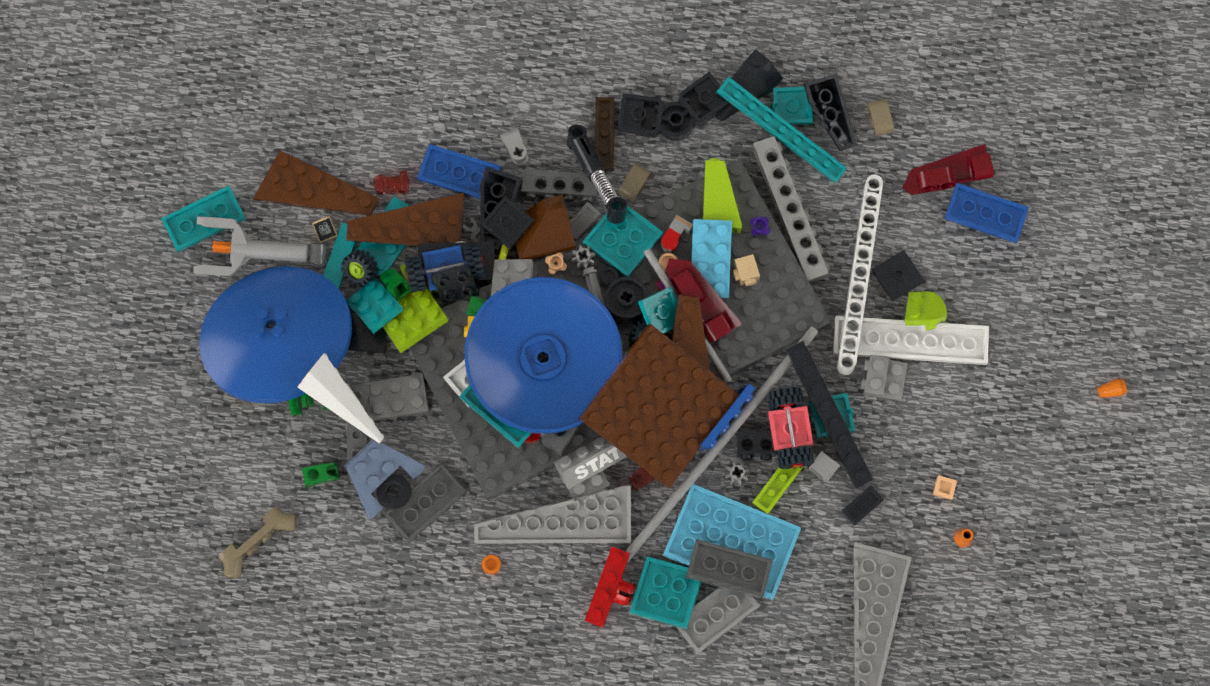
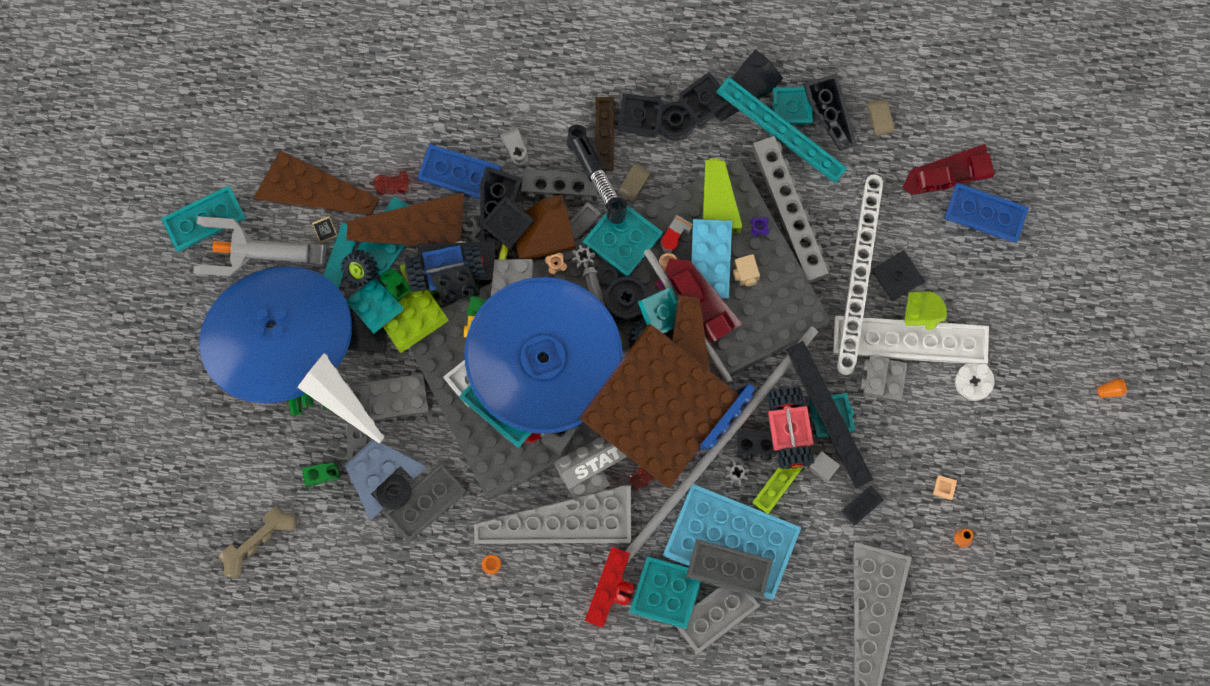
none -> white plate [955,363,995,401]

